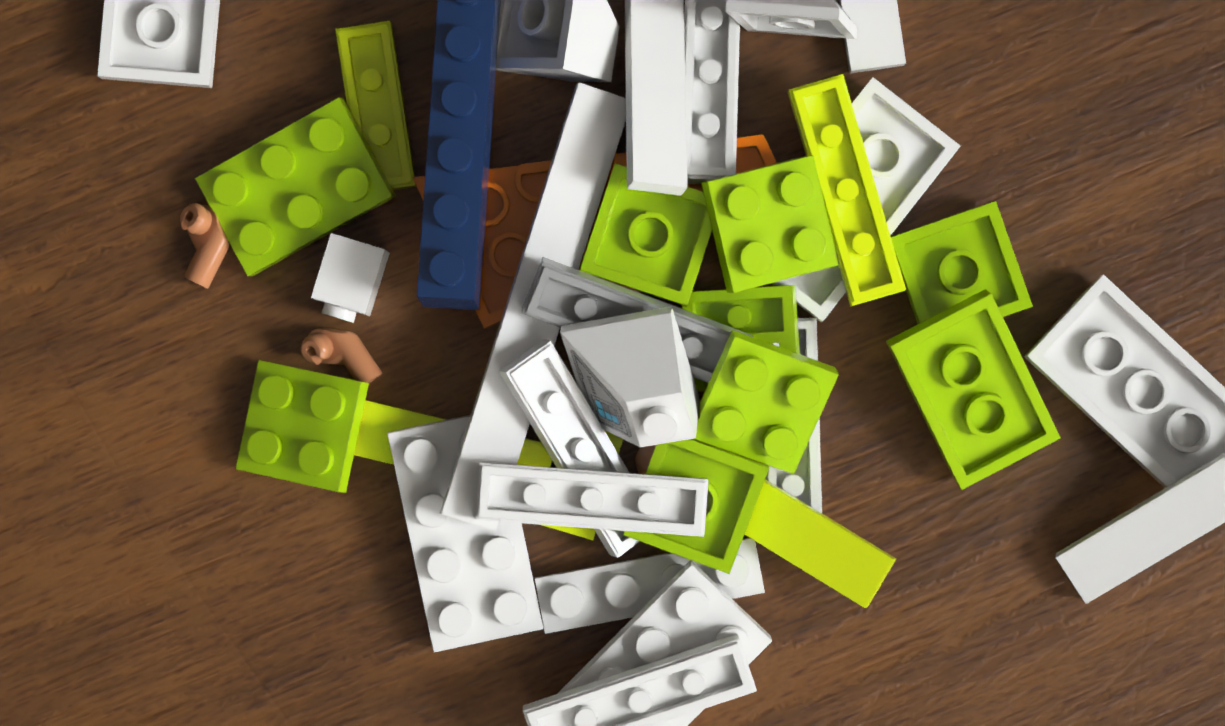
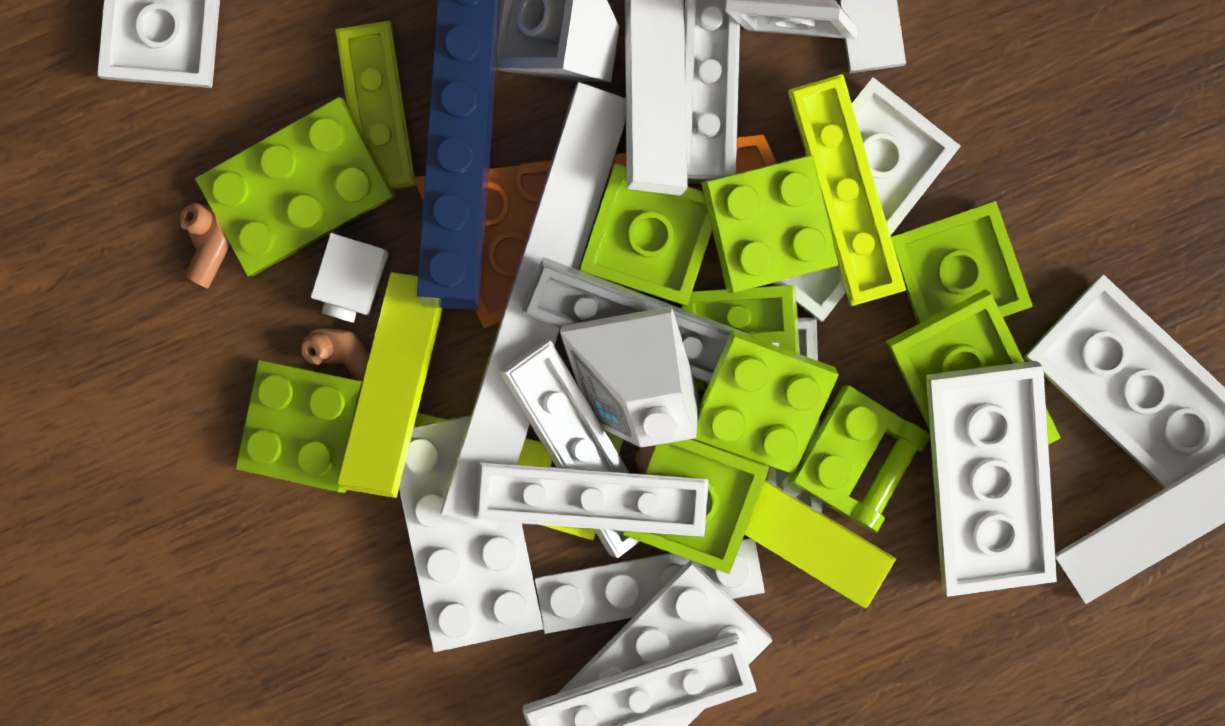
none -> neon yellow tile [338,272,443,498]
none -> lime plate [788,385,931,533]
none -> white plate [926,361,1057,597]

